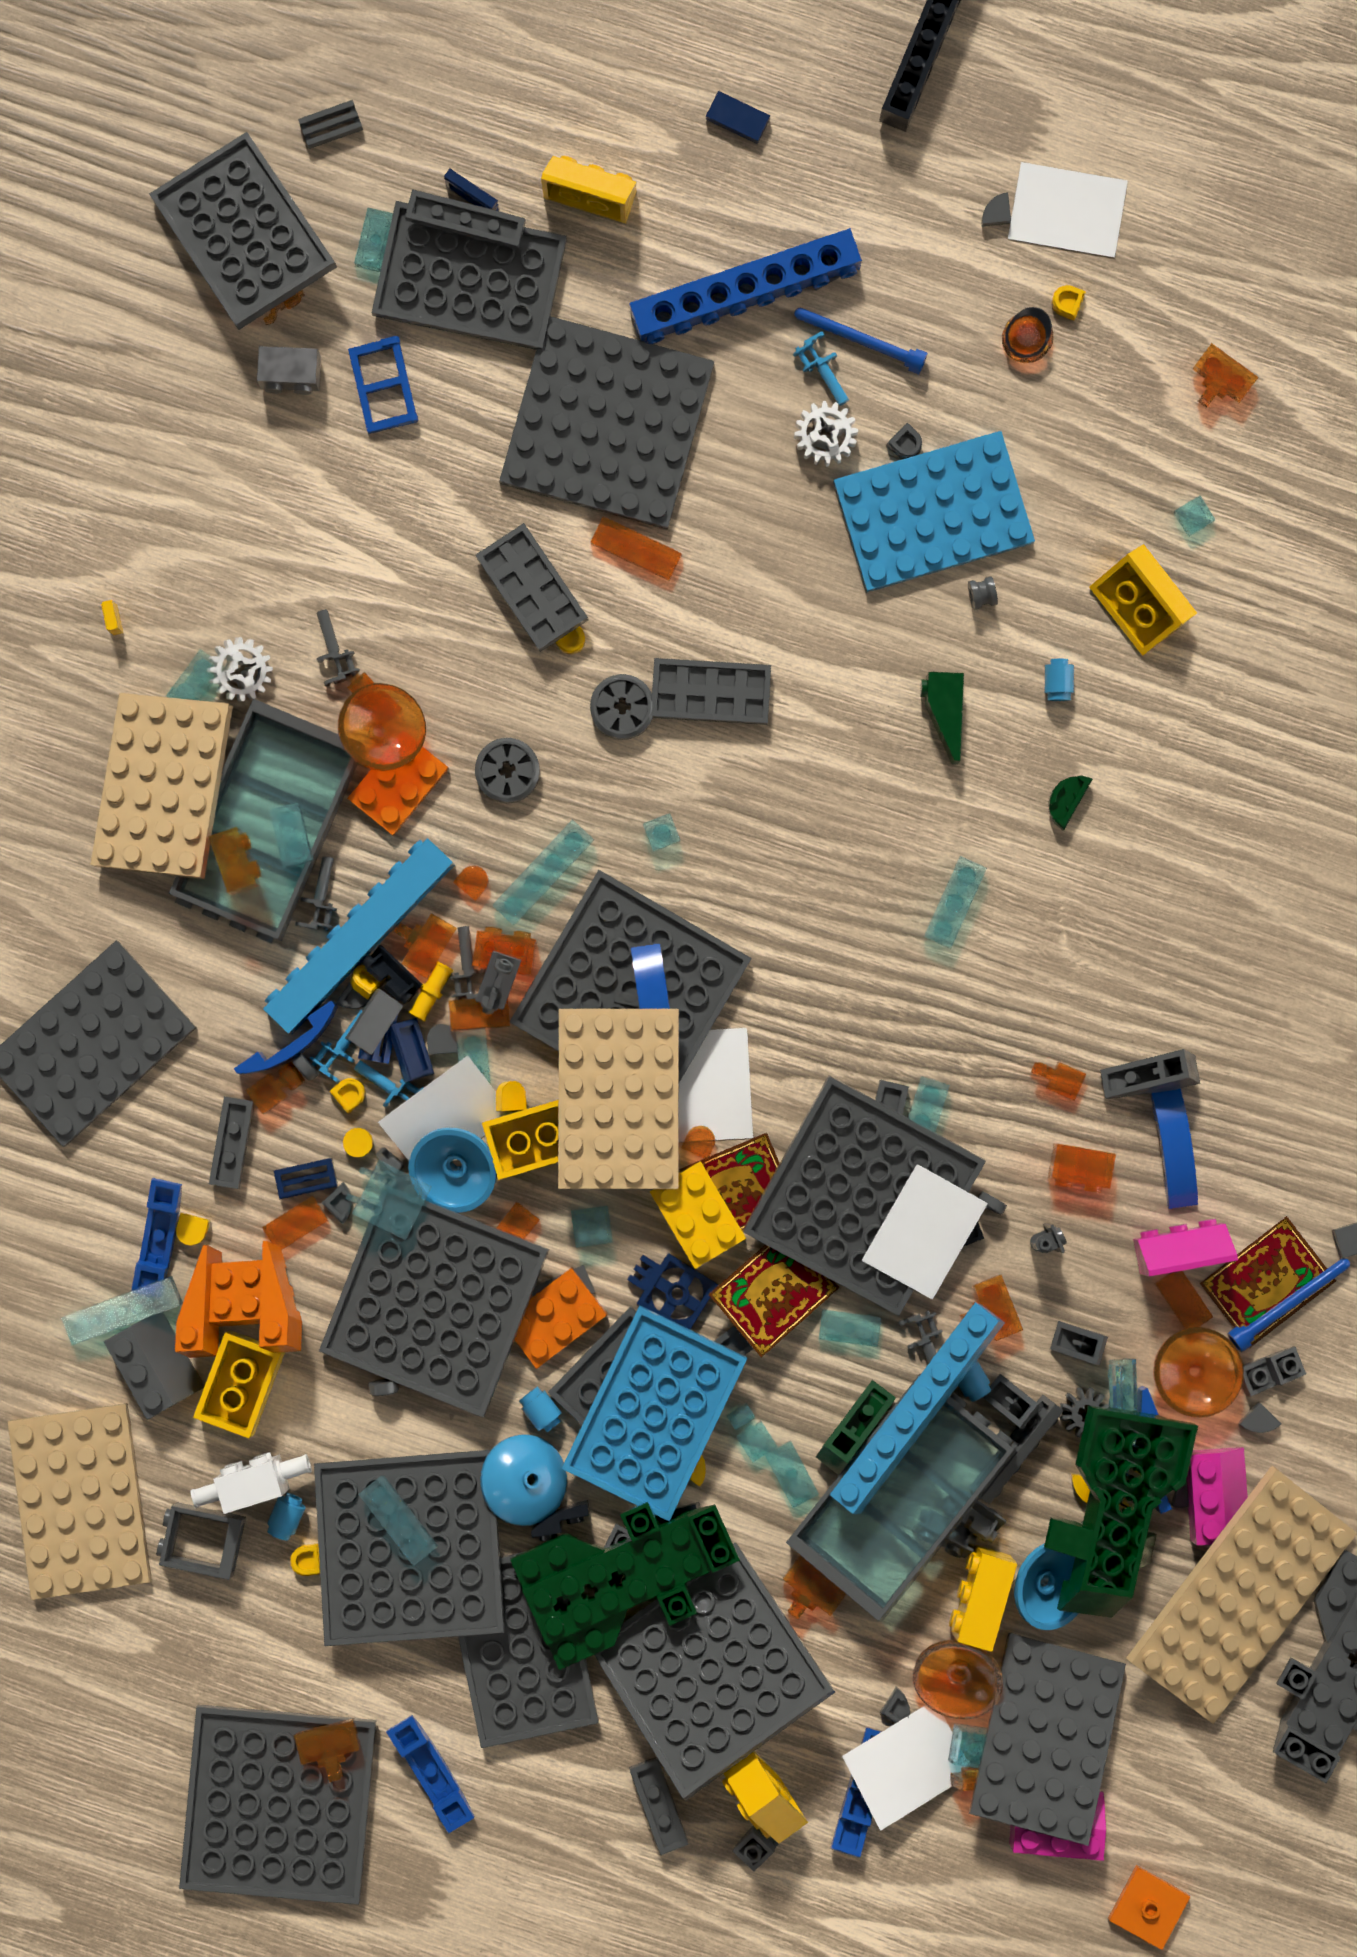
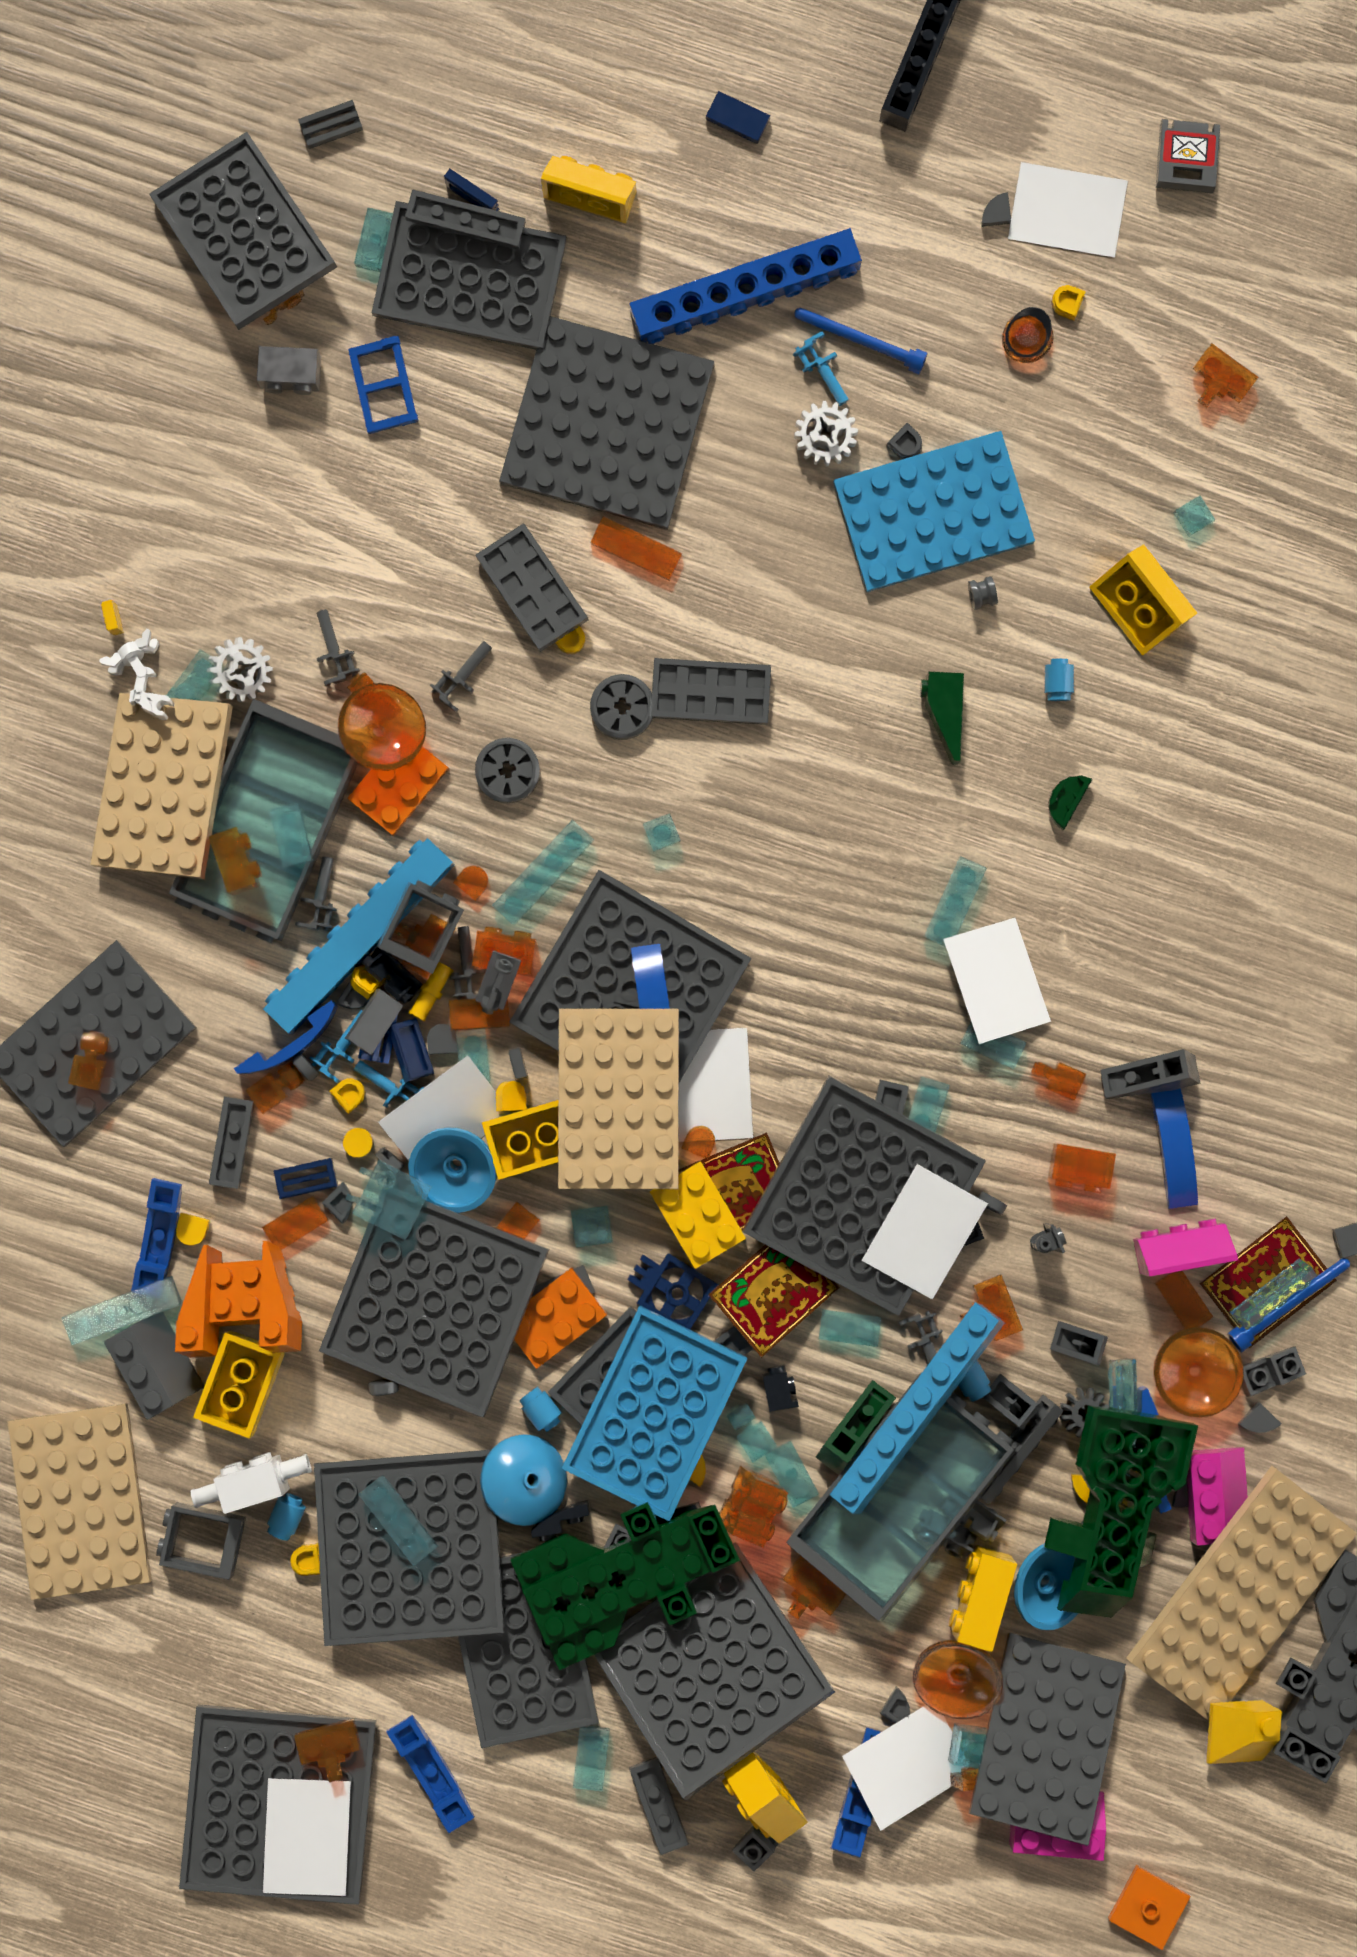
none -> clear orange plate [68,1031,109,1090]
none -> white piece [99,629,175,720]
none -> white sticker [263,1778,351,1896]
none -> dark grey window [377,880,464,974]
none -> dark grey piece [430,641,492,712]
none -> dark grey tile [508,1048,528,1080]
none -> clear light blue plate [573,1726,610,1792]
none -> clear orange brick [719,1465,788,1548]
none -> black brick [762,1365,799,1412]
none -> white sticker [943,918,1051,1044]
none -> clear light blue plate [960,1021,1027,1069]
none -> container [1155,119,1220,193]
none -> yellow slope [1206,1700,1282,1764]
none -> clear light blue plate [1229,1258,1317,1330]

